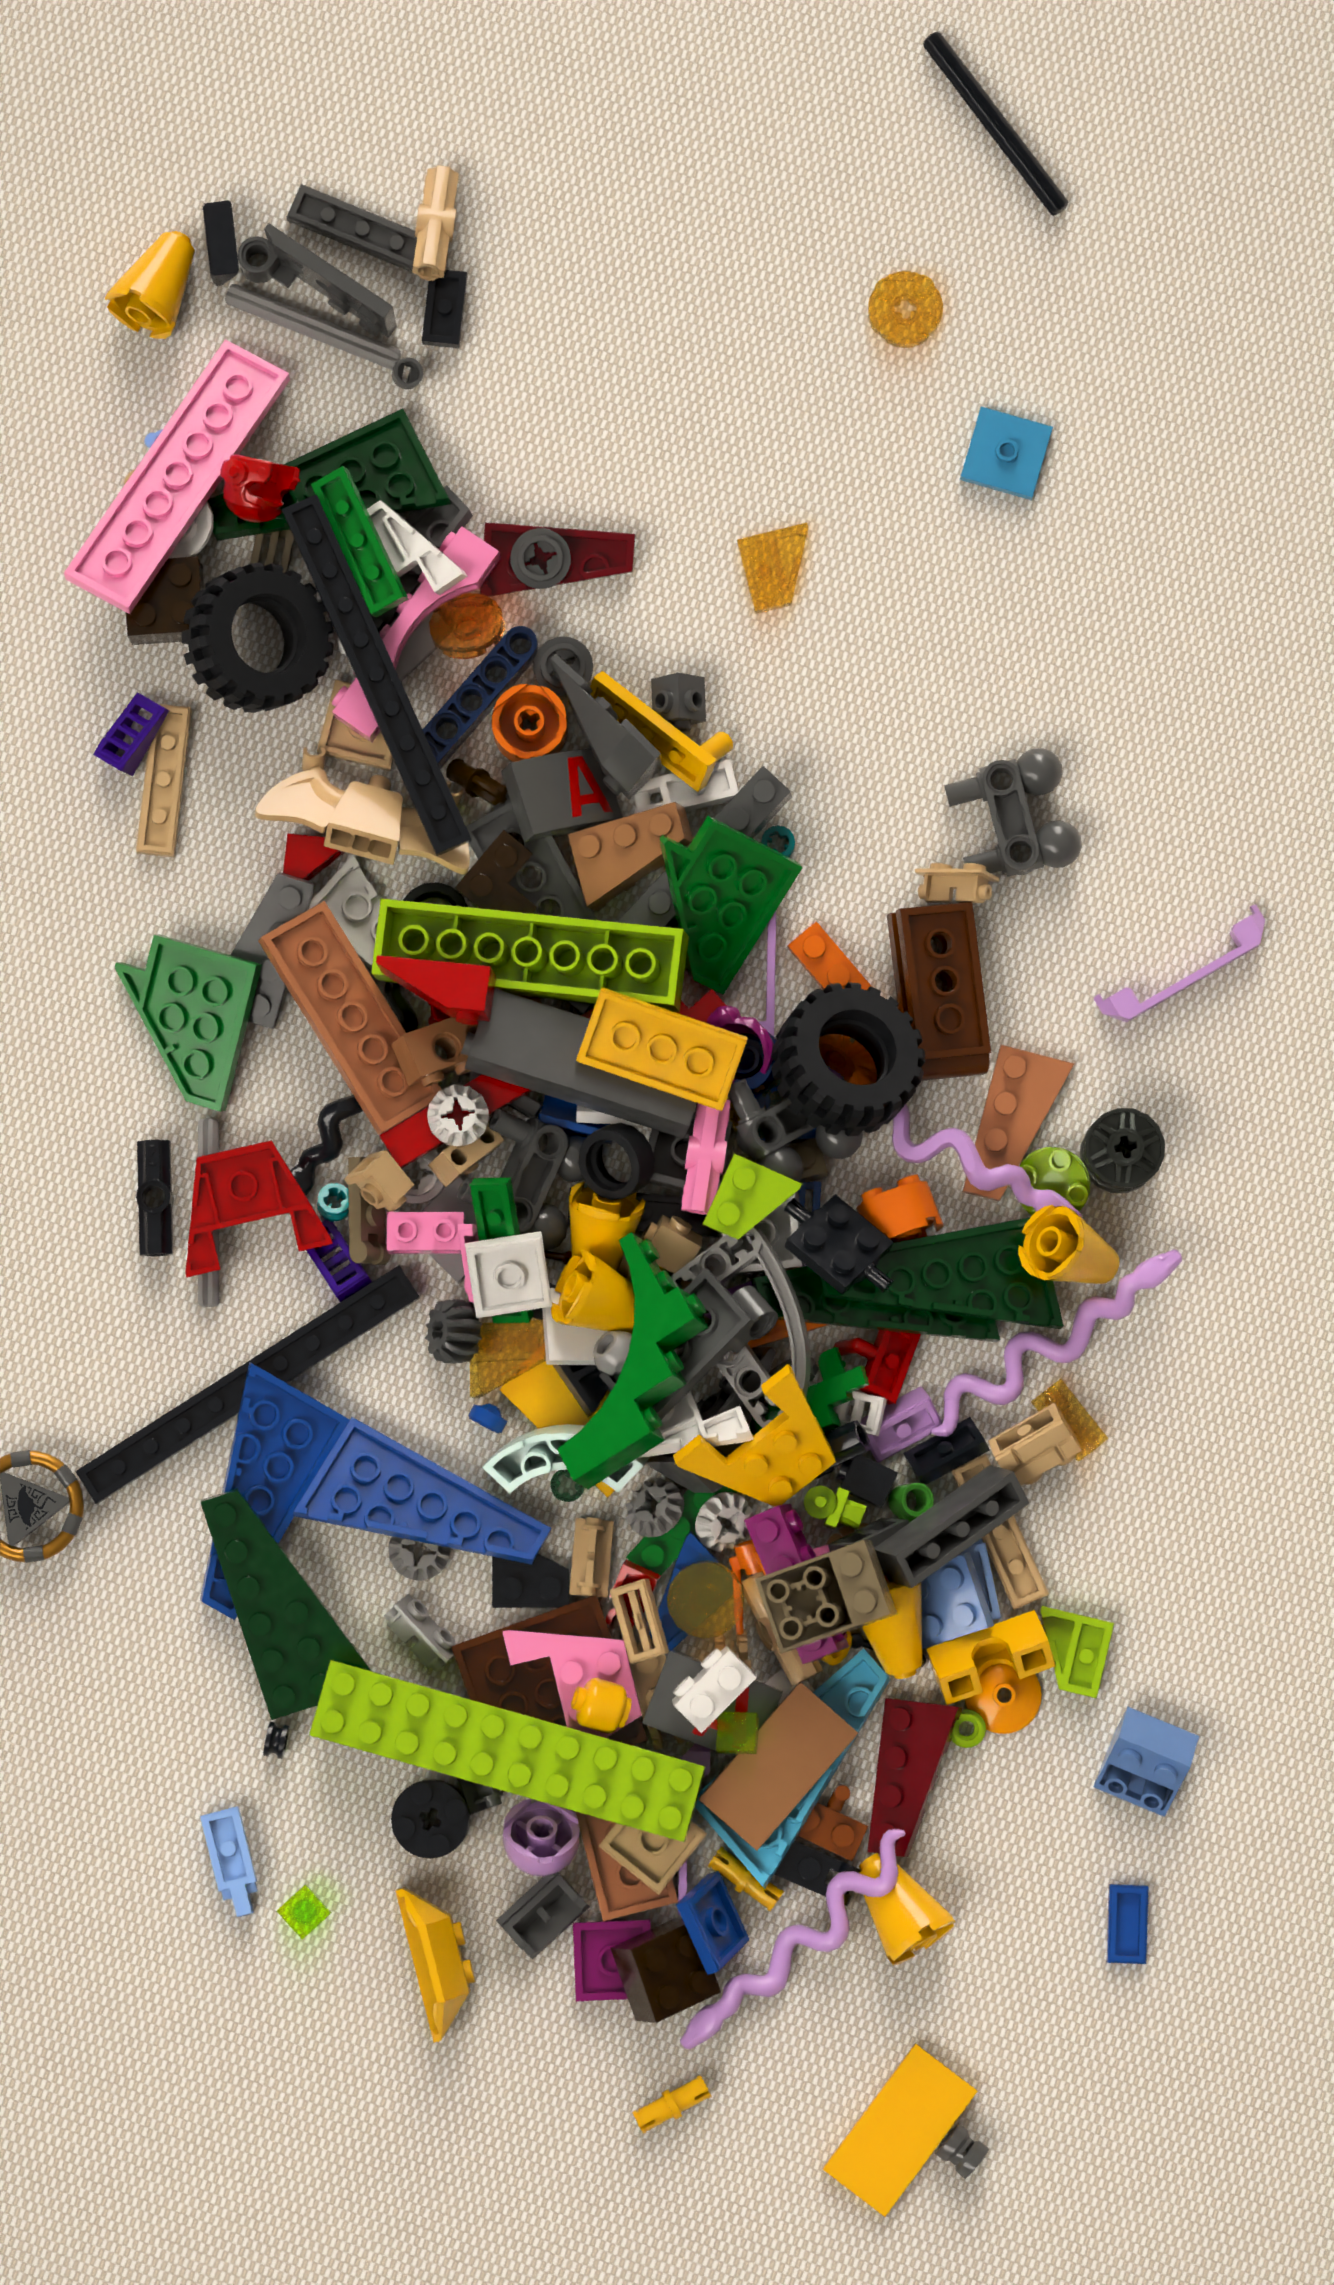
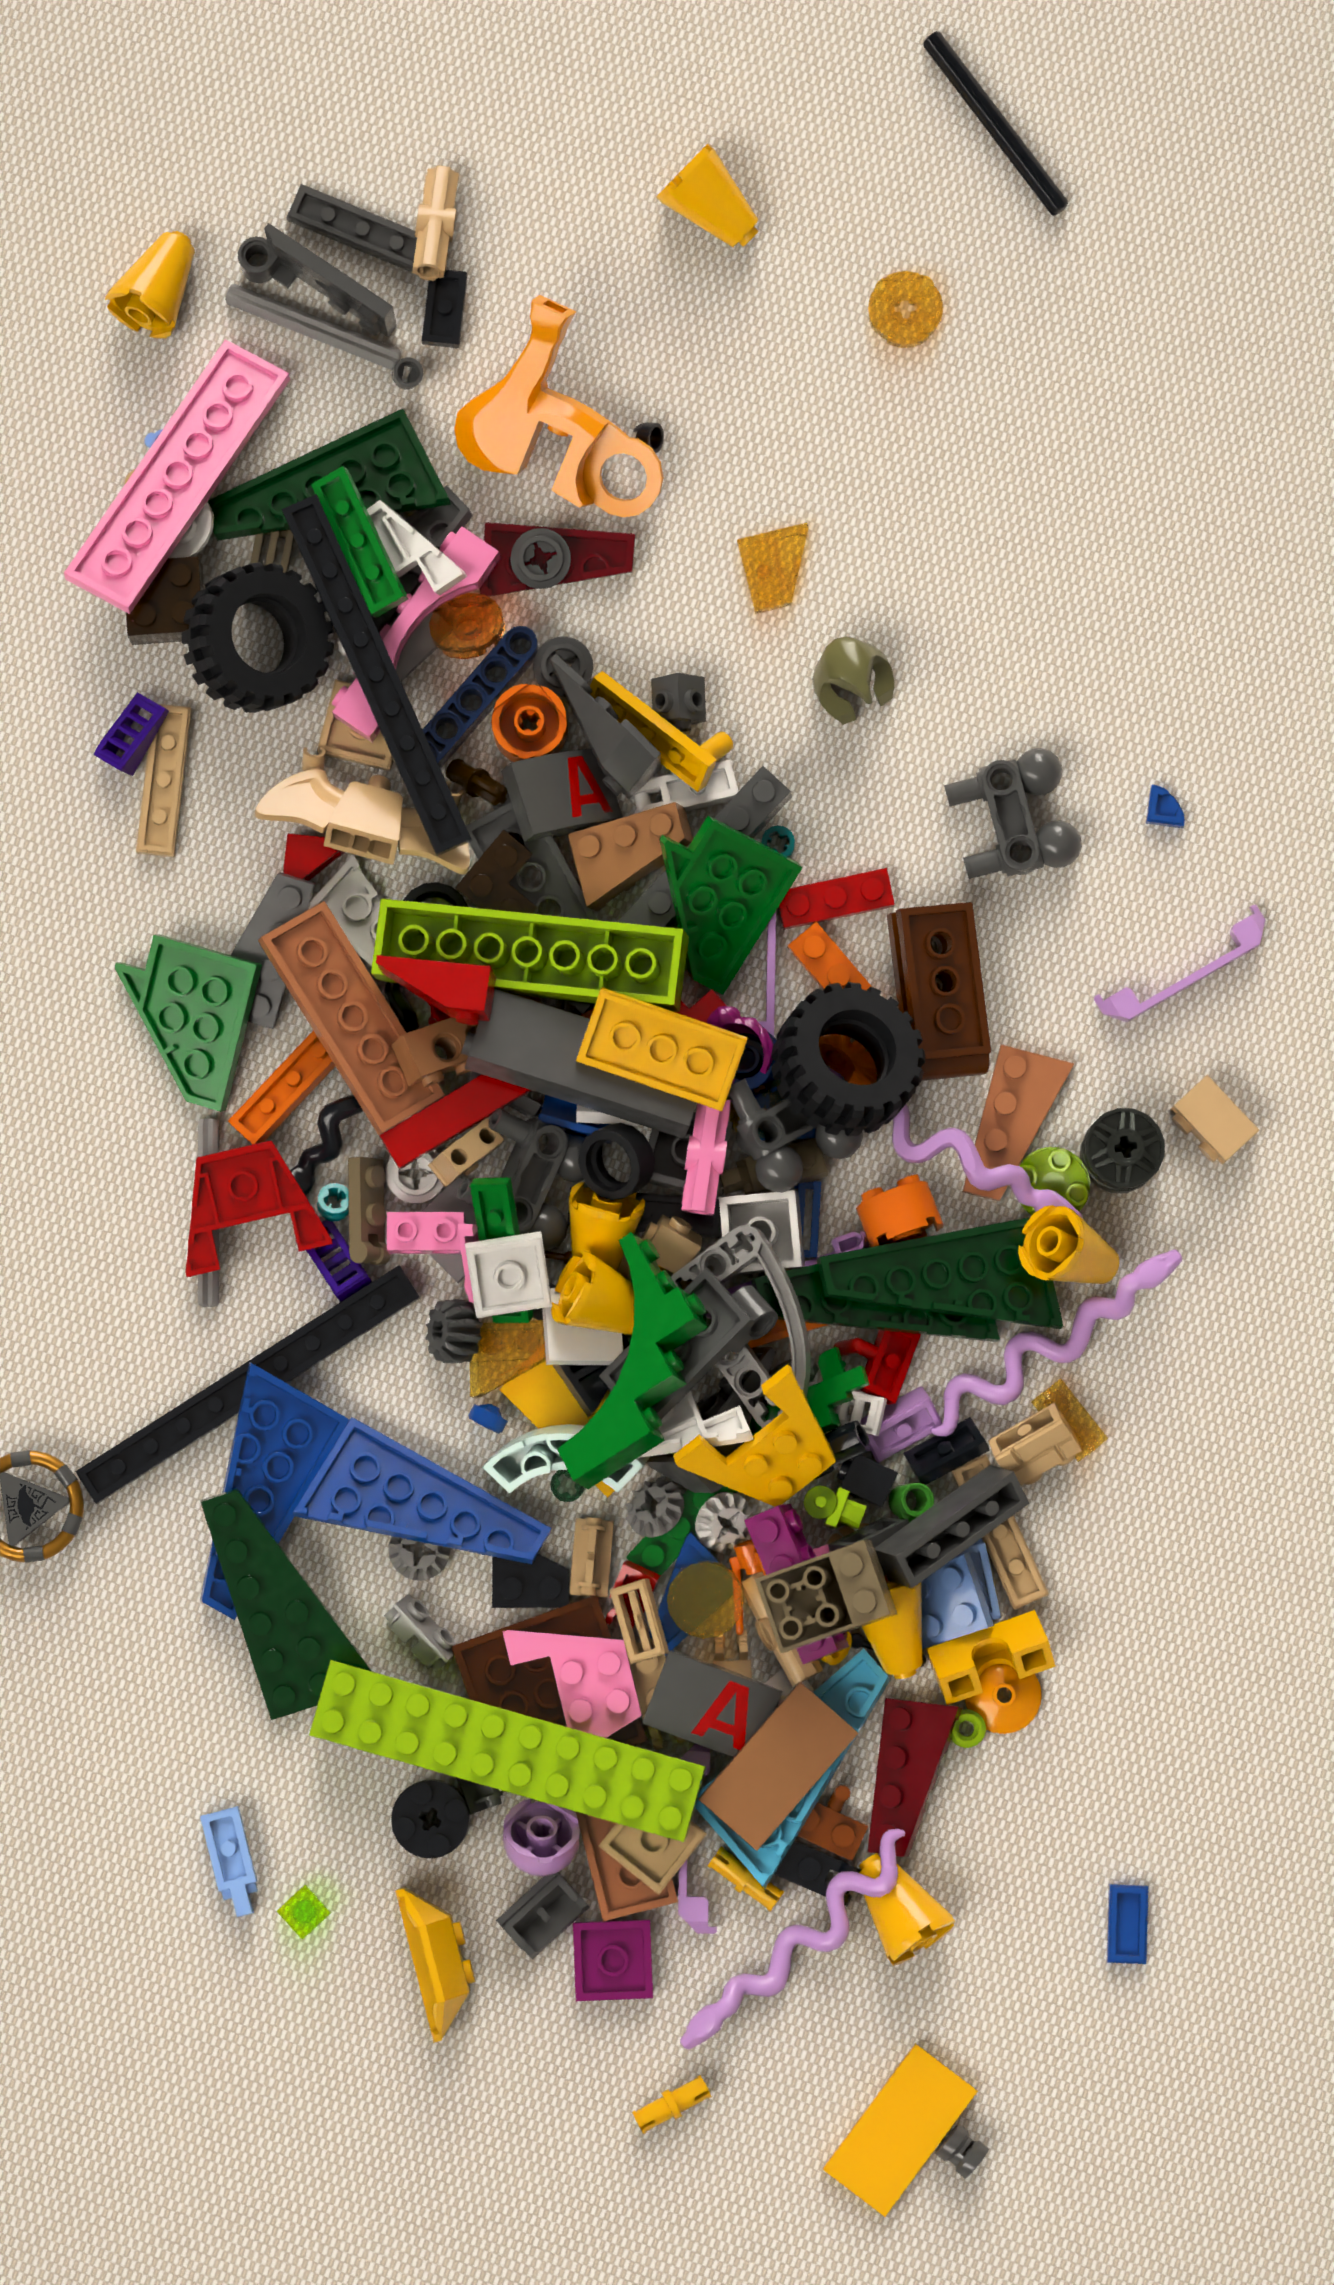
black piece [136,1139,174,1257] -> none
black slope [203,201,239,286] -> none
red helmet [220,454,300,523] -> none
black bush [263,1722,289,1759] -> none
tan brick [344,1150,414,1212] -> none
white gear [427,1084,489,1146] -> none
yellow head [571,1678,631,1733] -> none
light grey plate [593,1330,632,1376] -> none
dark brown brick [610,1918,721,2023] -> none
white brick [672,1645,757,1733] -> none
blue tile [676,1871,749,1975] -> none
lime wing [702,1153,802,1240] -> none
clear neon green plate [716,1712,759,1754] -> none
black plate [784,1194,894,1295] -> none
tan hinge [915,863,999,903] -> none
dark azure plate [960,407,1053,500] -> none
lime wing [1041,1606,1114,1699] -> none
medium blue slope [1093,1707,1199,1817] -> none
none -> orange plate [228,1031,335,1145]
none -> light orange animal [454,294,664,518]
none -> black hinge [633,422,664,453]
none -> yellow cone [656,143,759,247]
none -> red plate [778,868,895,930]
none -> olive piece [812,636,894,725]
none -> blue tile [1146,784,1185,828]
none -> tan brick [1170,1075,1259,1165]

